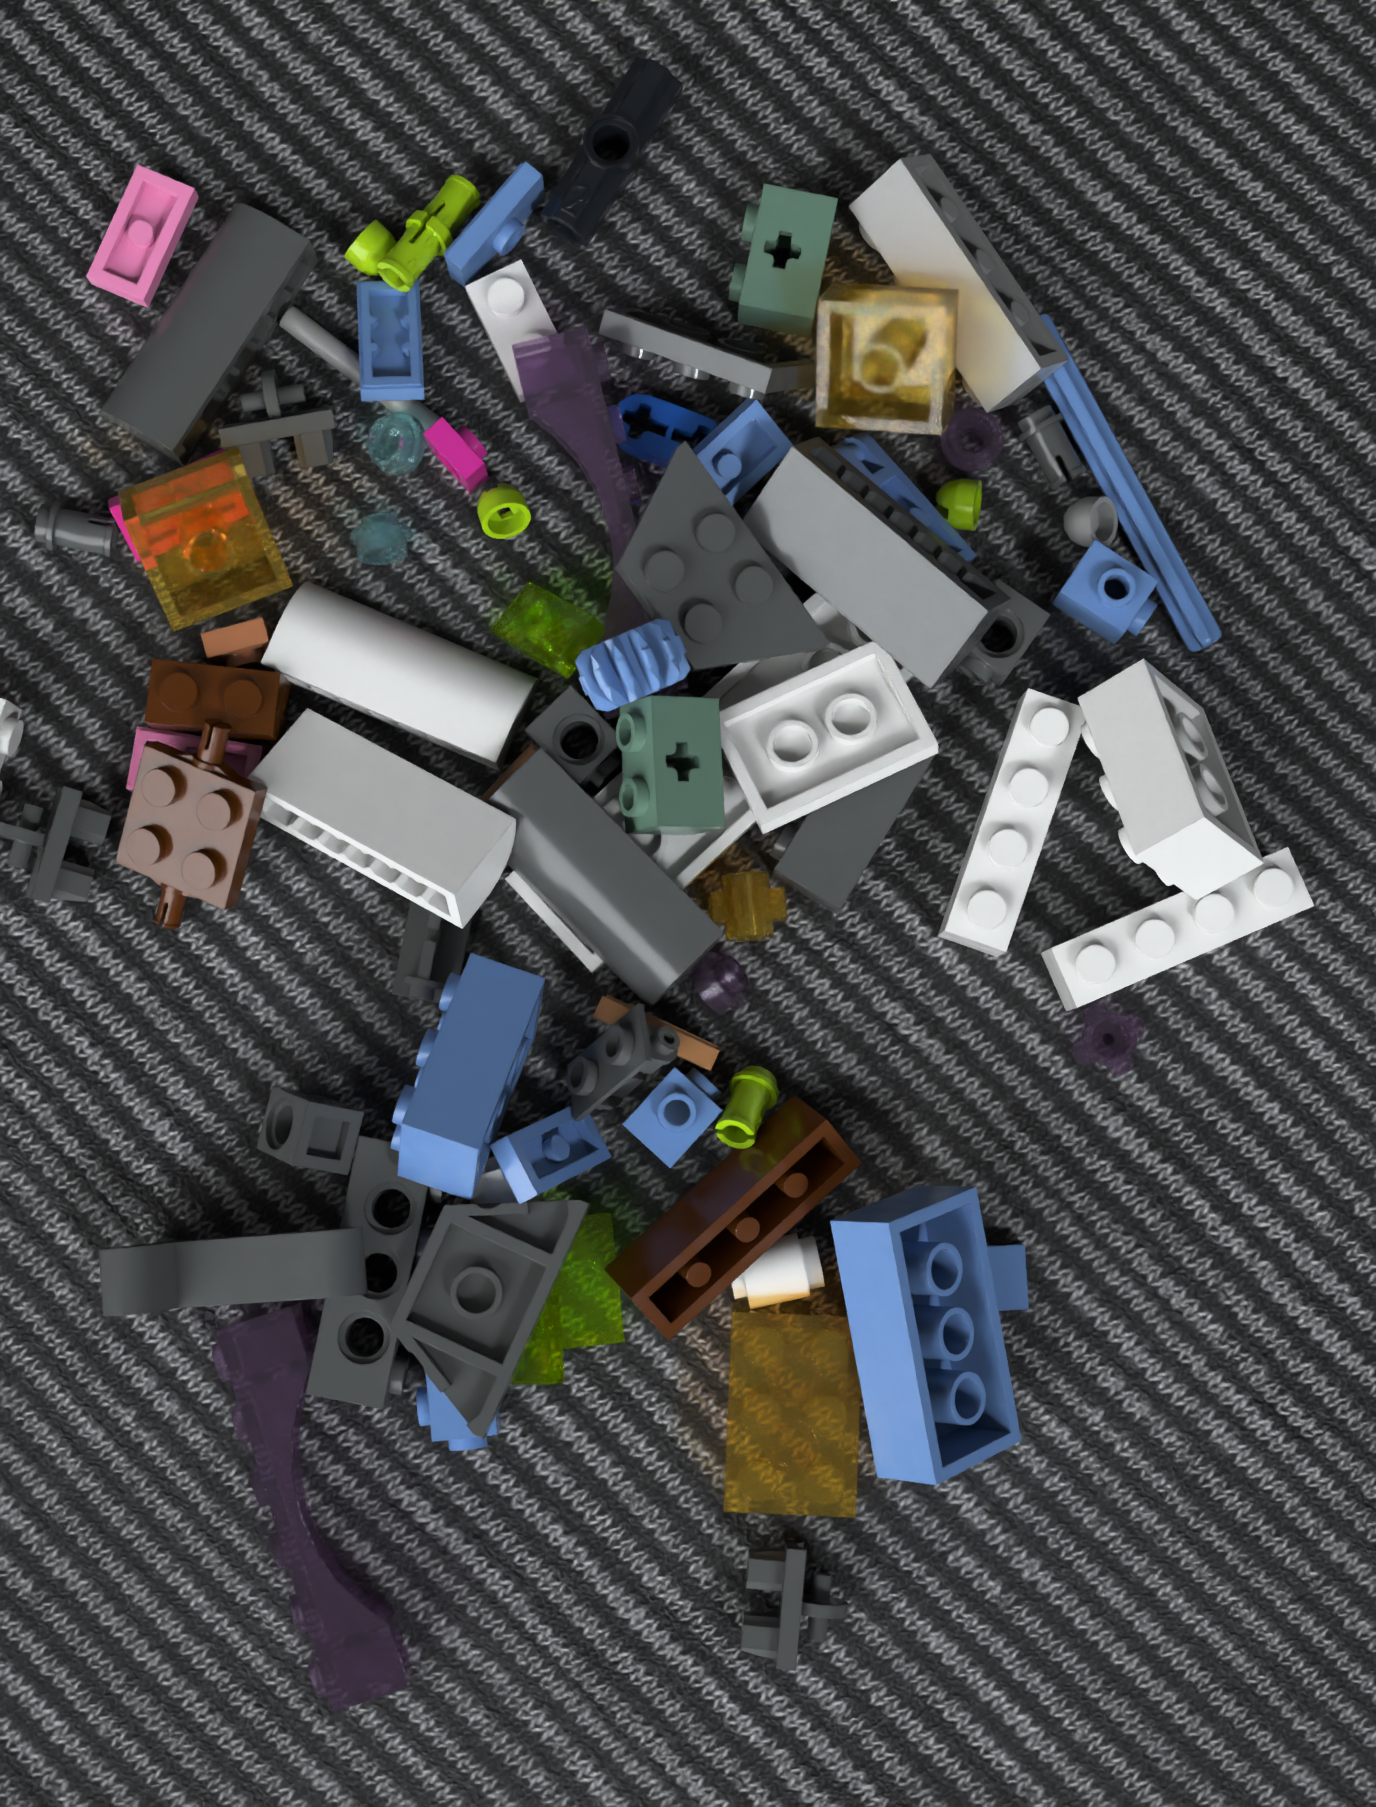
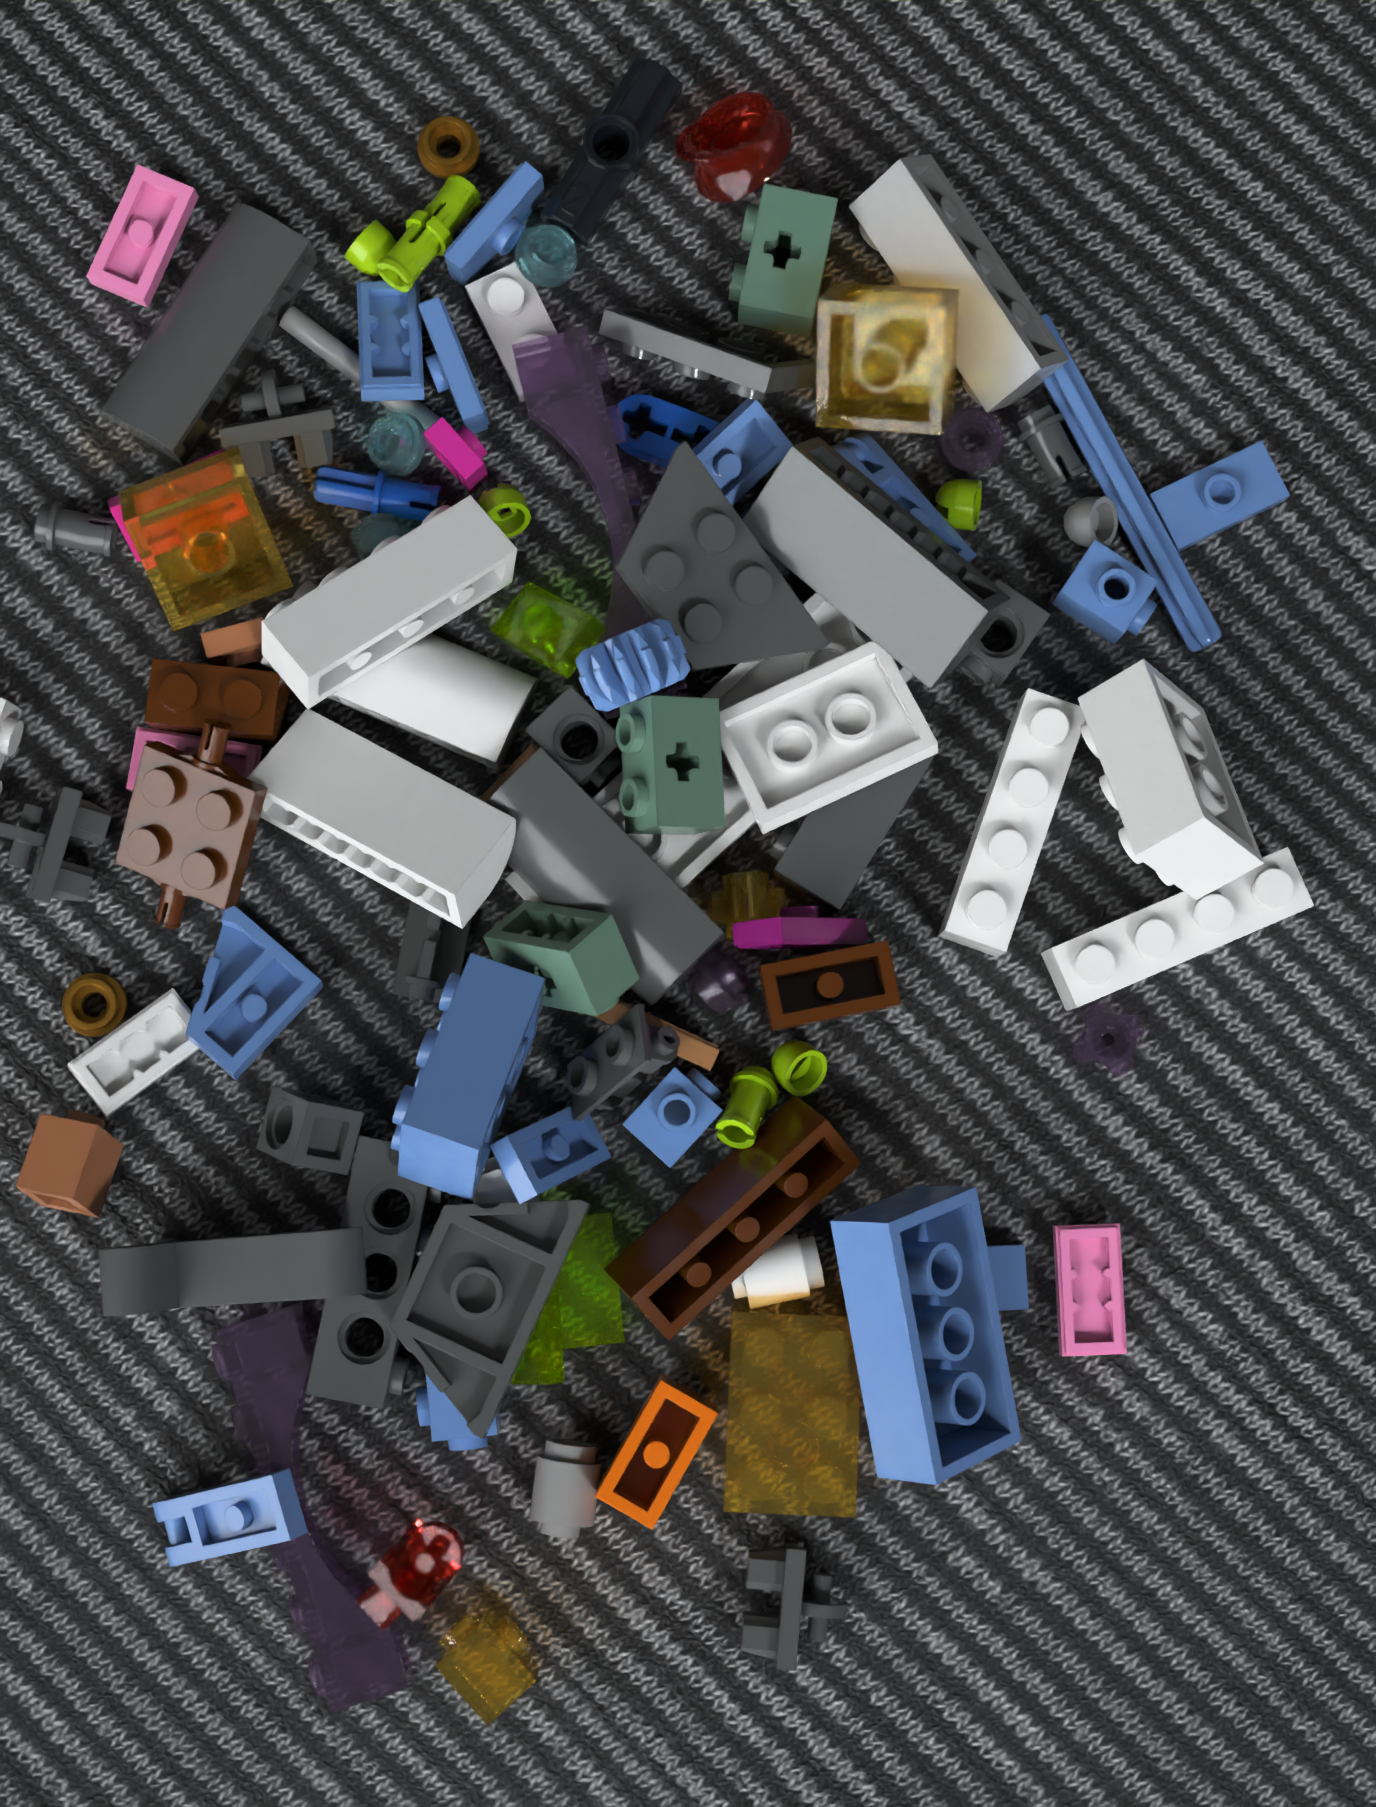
none -> nougat brick [15,1110,124,1218]
none -> pearl gold plate [62,973,128,1037]
none -> white plate [67,988,199,1117]
none -> medium blue plate [152,1468,308,1567]
none -> medium blue wing [186,905,323,1080]
none -> white brick [262,495,518,709]
none -> blue axle [314,465,442,522]
none -> clear red hips [357,1519,465,1630]
none -> pearl gold plate [417,116,480,179]
none -> medium blue plate [418,296,490,434]
none -> clear yellow brick [435,1609,540,1726]
none -> sand green brick [483,900,640,1017]
none -> clear light blue plate [515,224,577,288]
none -> light grey brick [529,1438,602,1538]
none -> orange brick [595,1373,718,1530]
none -> clear red piece [675,91,793,204]
none -> magenta plate [732,906,868,950]
none -> reddish brown brick [758,940,901,1032]
none -> lime hinge [770,1039,827,1096]
none -> bright pink plate [1052,1223,1127,1357]
none -> medium blue plate [1148,440,1290,552]

